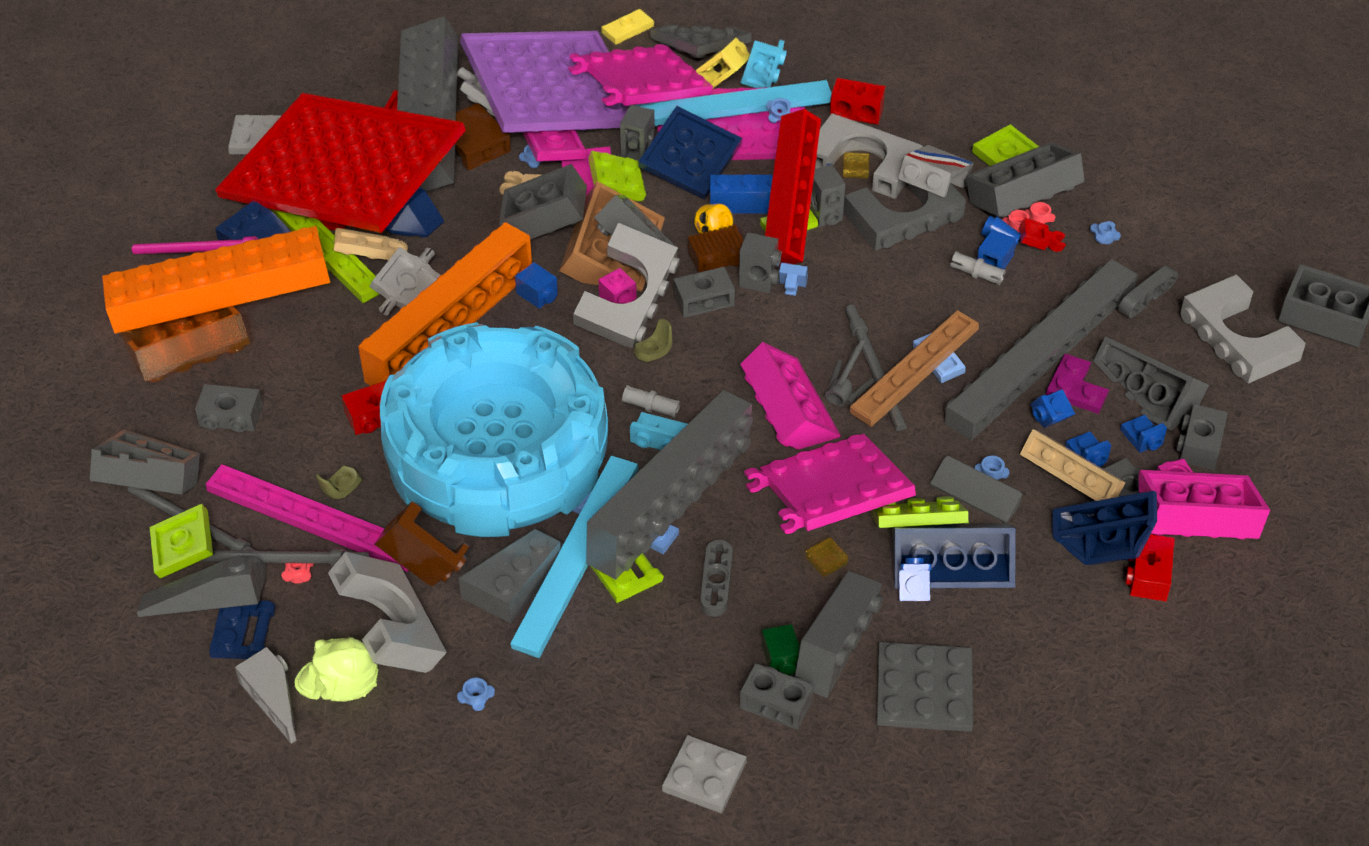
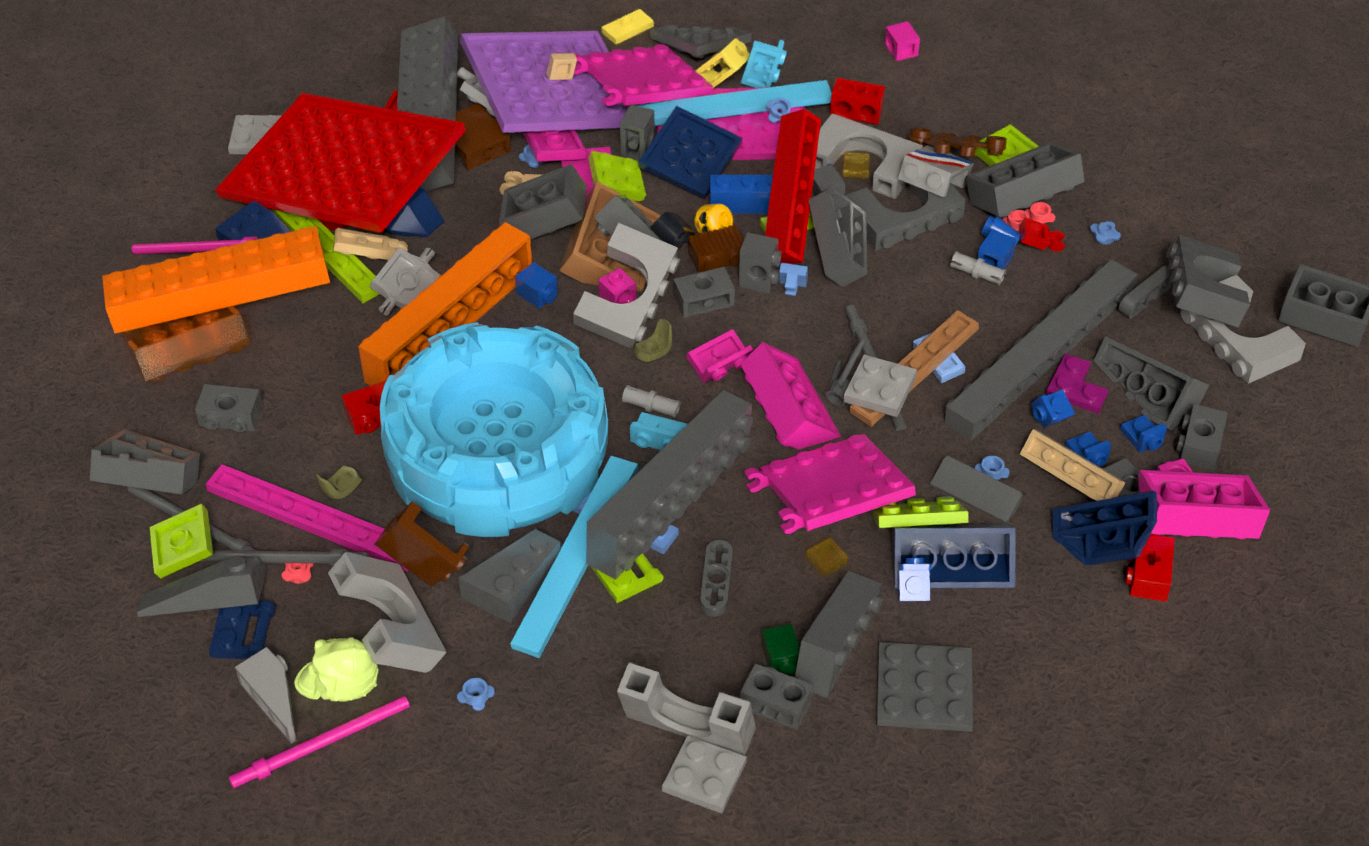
none -> dark pink bar [228,696,410,789]
none -> tan plate [546,53,577,80]
none -> light grey arch [617,663,756,756]
none -> black beam [650,212,696,249]
none -> dark pink bracket [686,329,754,383]
none -> dark grey wedge [808,187,867,286]
none -> light grey plate [844,355,917,417]
none -> dark pink brick [885,21,920,61]
none -> reddish brown plant [908,128,1007,157]
none -> dark grey arch [1166,235,1250,327]

